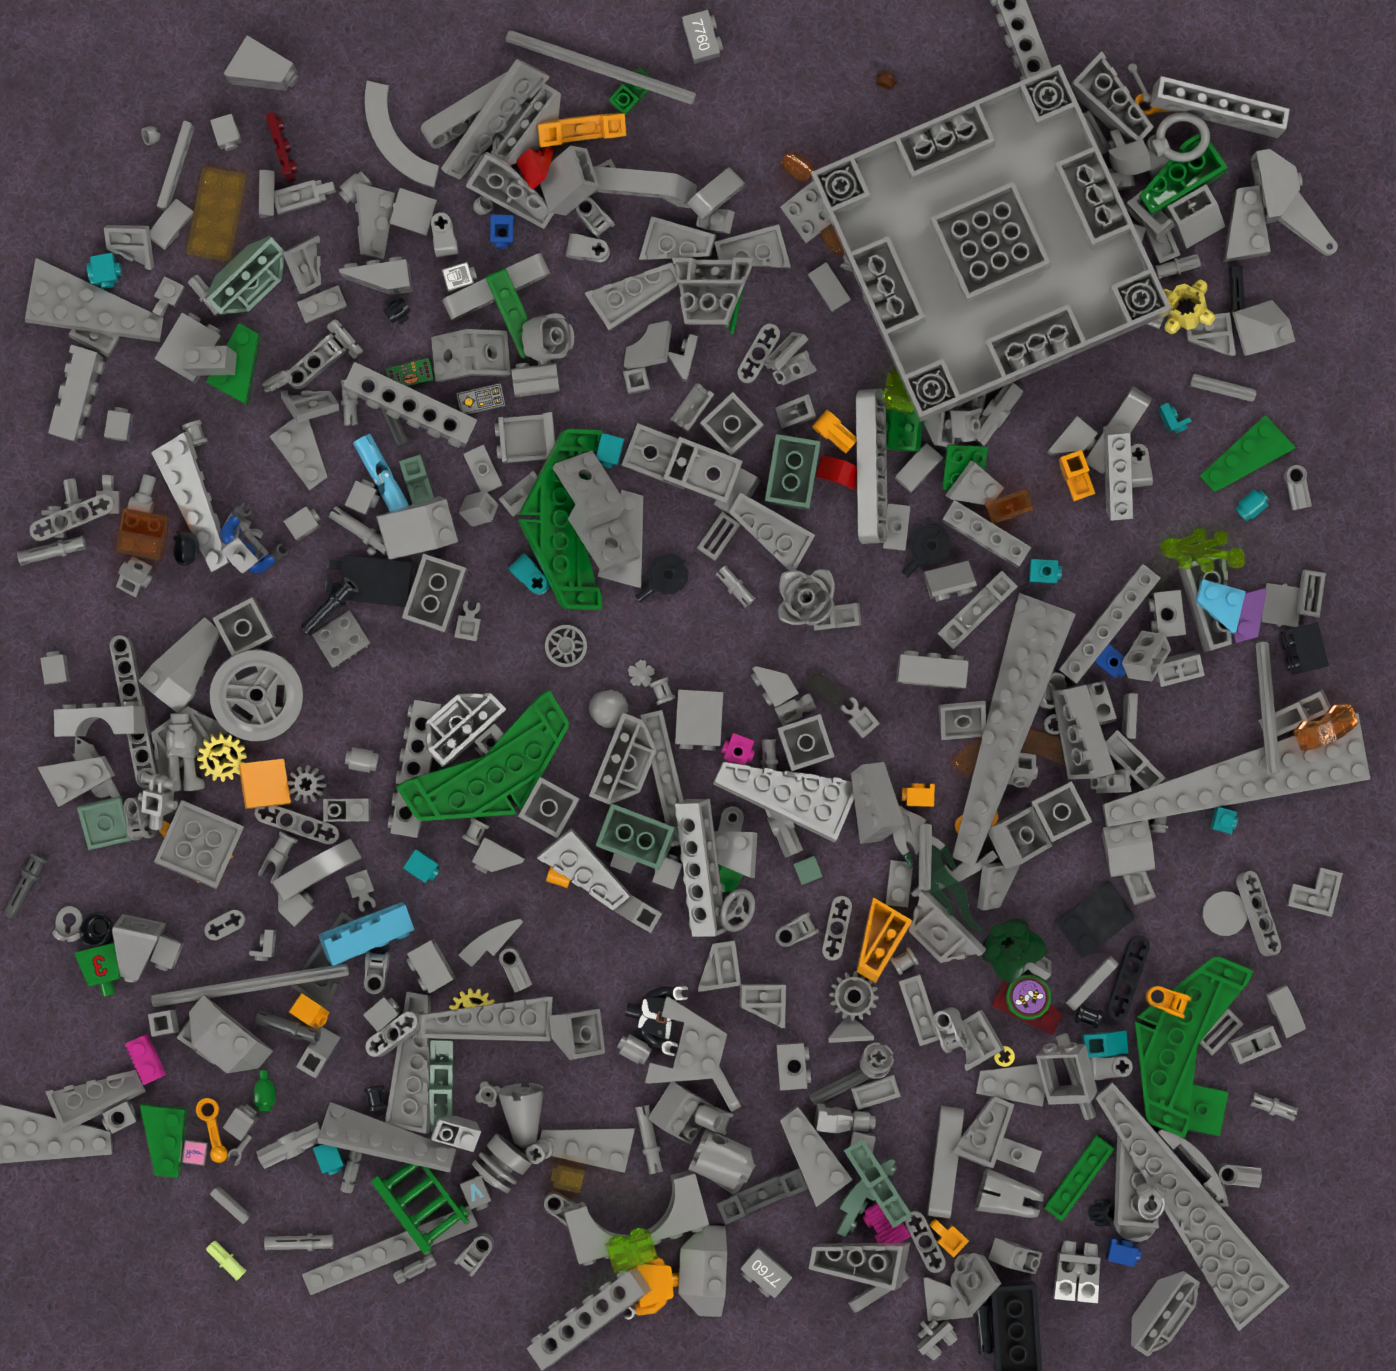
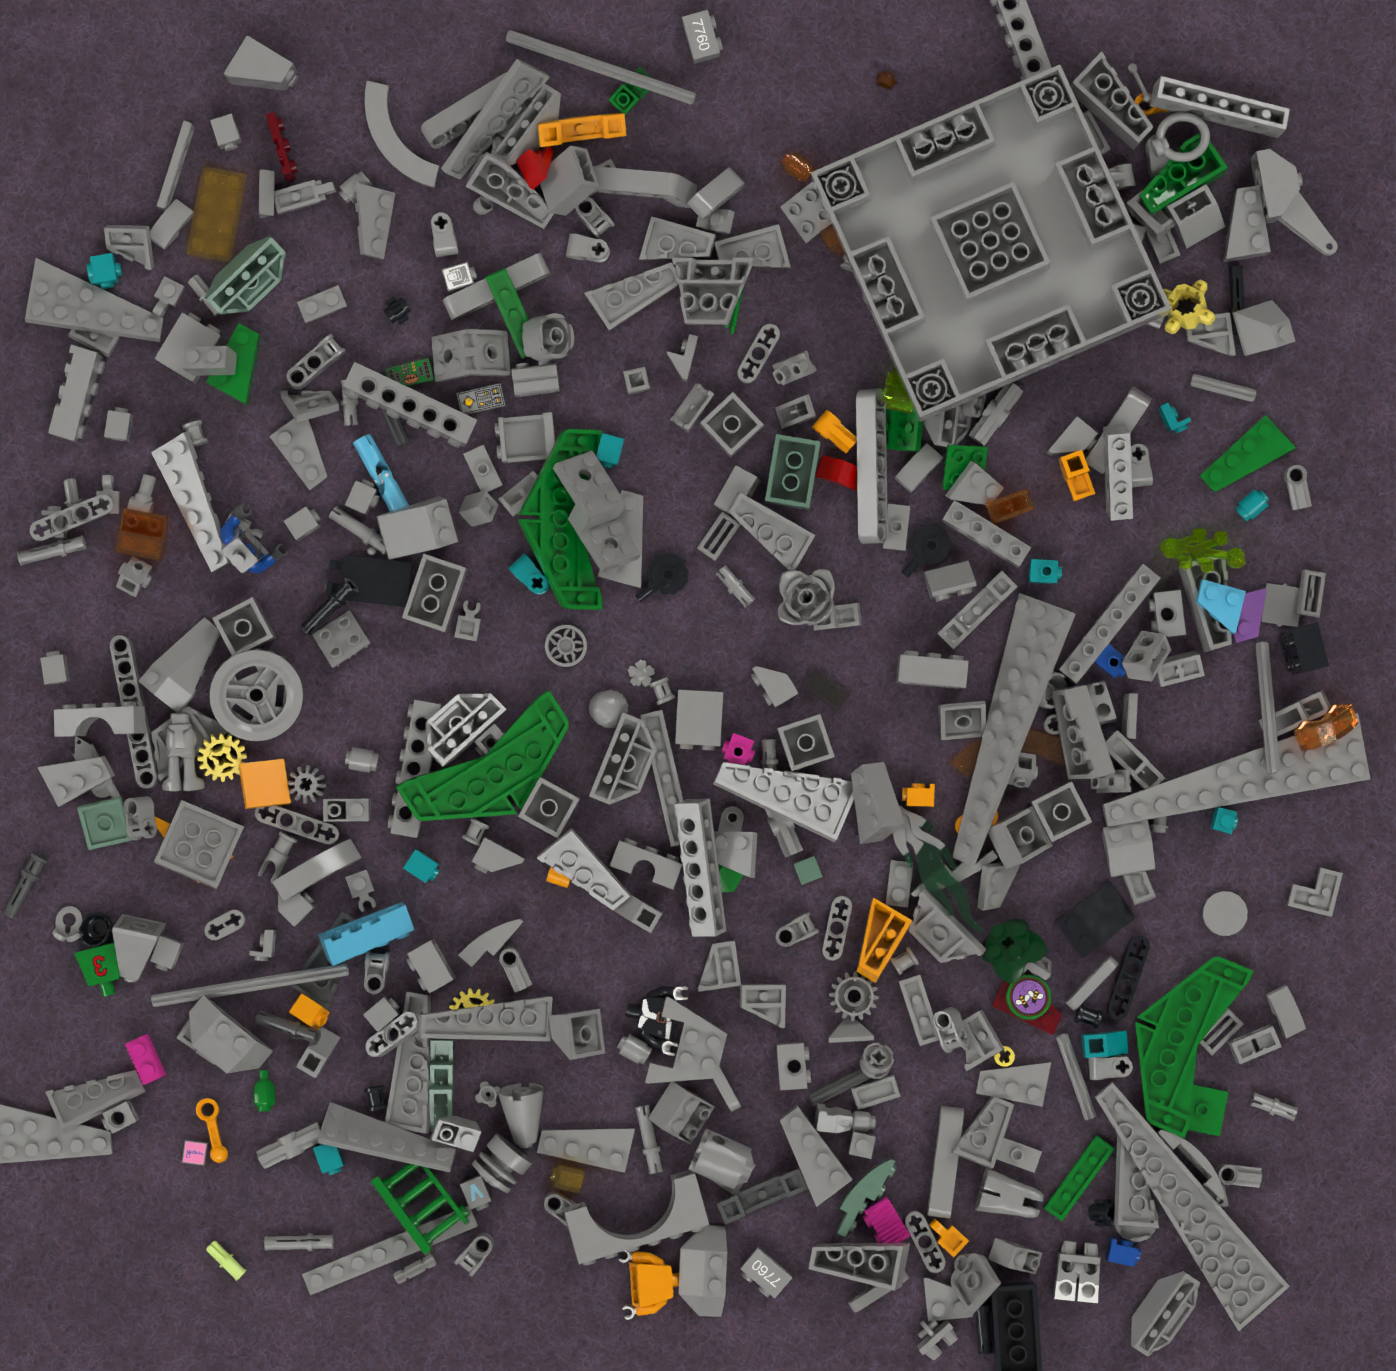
light grey piece [138,772,178,830] -> none
green wedge [140,1103,188,1178] -> none
light grey hinge [141,126,160,145] -> none
light grey brick [148,1010,179,1037] -> none
black hair [173,531,200,566] -> none
light grey tile [210,1186,251,1224] -> none
light grey slope [223,1104,260,1141] -> none
light grey hand [227,1134,252,1166] -> none
light grey axle [262,370,293,392] -> none
light grey wing [283,235,321,294] -> none
light grey axle [327,319,363,359] -> none
light grey slope [339,257,413,295] -> none
light grey axle [340,1150,362,1193] -> none
light grey piece [389,188,437,236] -> none
sand green slope [399,455,434,505] -> none
blue brick [490,215,514,249] -> none
light grey bush [526,1139,553,1164] -> none
light grey brick [526,1268,652,1371] -> none
sand green slope [596,803,678,870] -> none
clear neon green brick [605,1228,658,1273] -> none
light grey bracket [622,423,743,504] -> none
light grey tile [624,321,672,370] -> none
light grey piece [695,1105,734,1135] -> none
light grey piece [720,889,755,932] -> none
light grey tile [764,332,808,371] -> none
light grey plate [774,694,816,726] -> none
light grey tile [808,262,851,312] -> none
light grey plate [840,697,880,738] -> none
sand green slope [844,1139,912,1228] -> none
light grey axle [919,824,932,891] -> none
light grey brick [951,407,982,442] -> none
light grey window [1036,1042,1098,1104] -> none
light grey brick [1108,129,1151,175] -> none
light grey piece [1137,1183,1167,1220] -> none
light orange piece [1146,986,1192,1019] -> none
light grey axle [1155,254,1201,279] -> none
light grey beam [1236,871,1281,957] -> none

